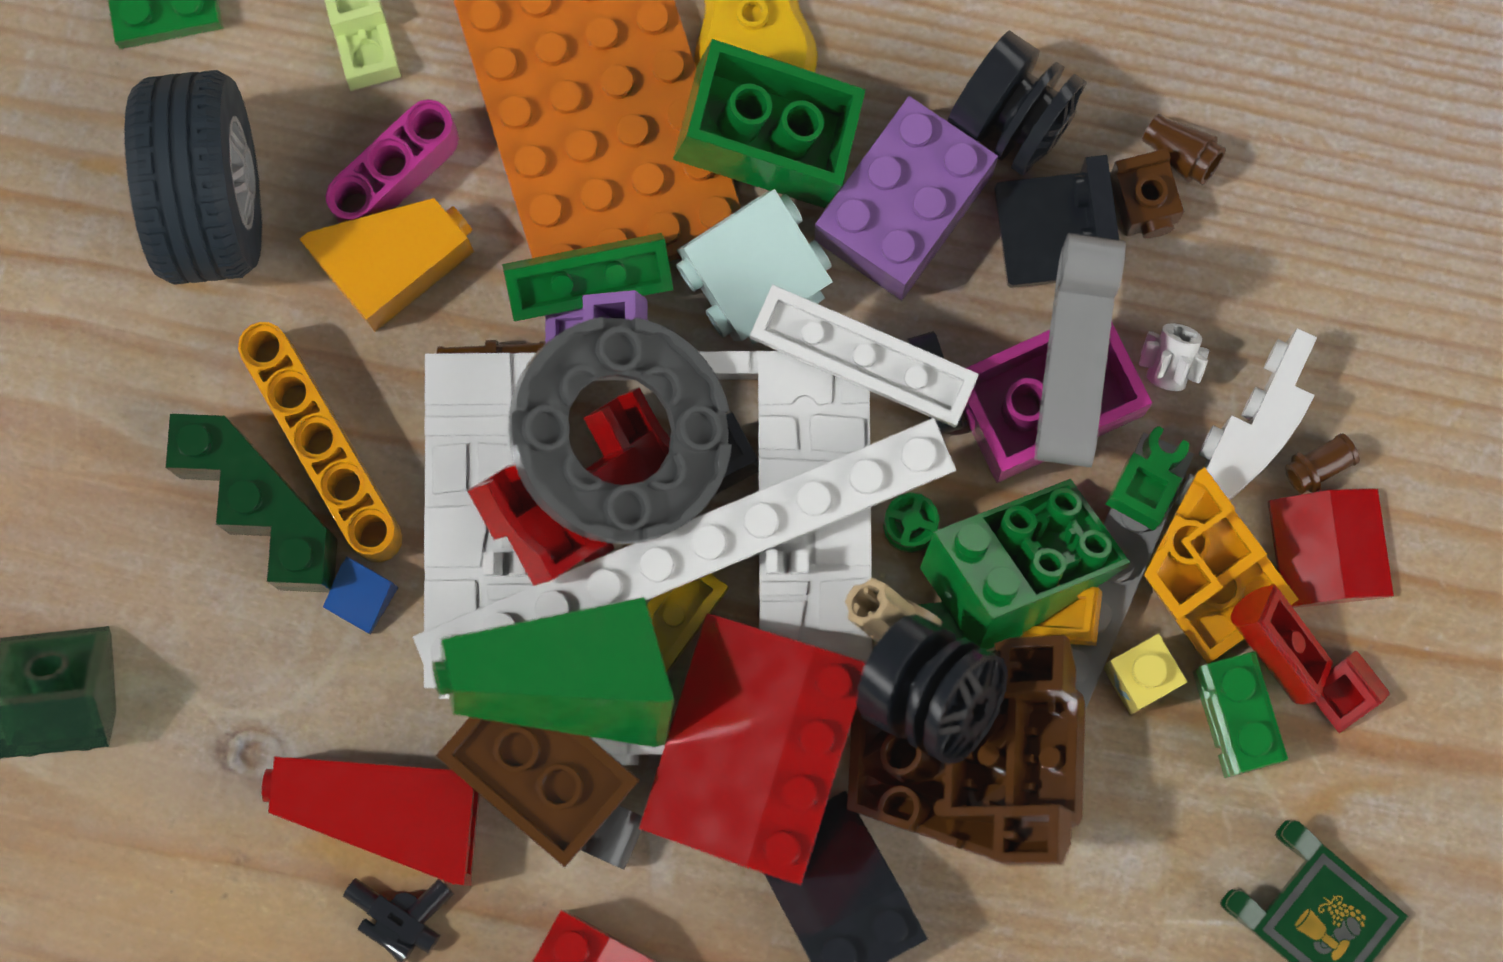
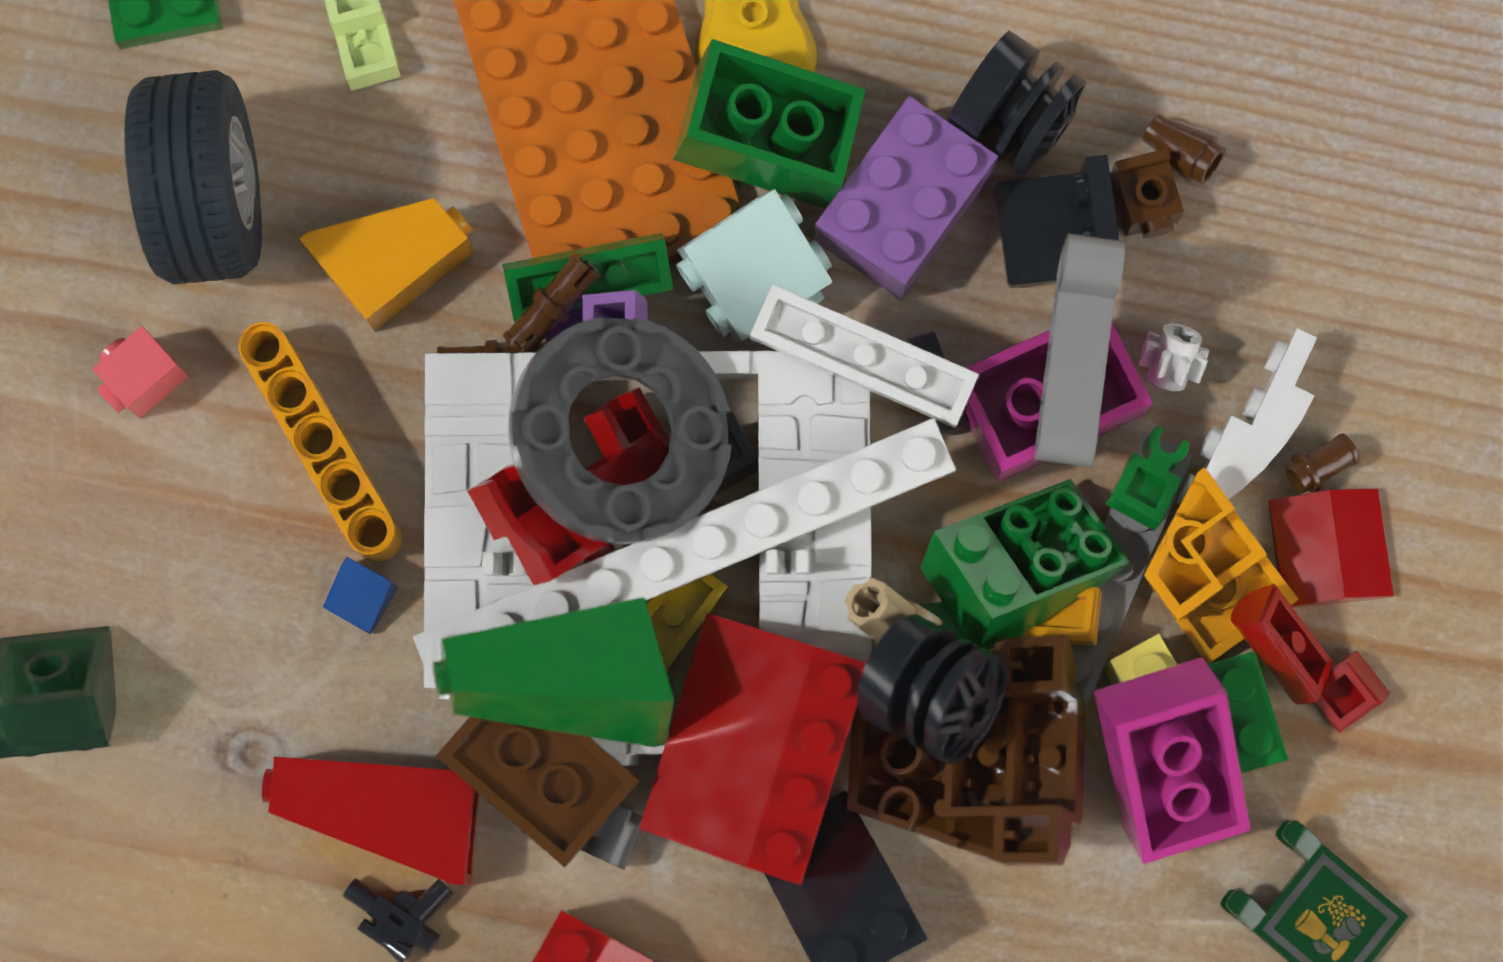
dark green brick [165,413,338,593] -> none
dark pink beam [325,99,459,223] -> none
green wheel [883,492,939,553] -> none
none -> coral brick [92,325,189,419]
none -> reddish brown pin [503,252,601,353]
none -> dark pink brick [1094,657,1251,864]

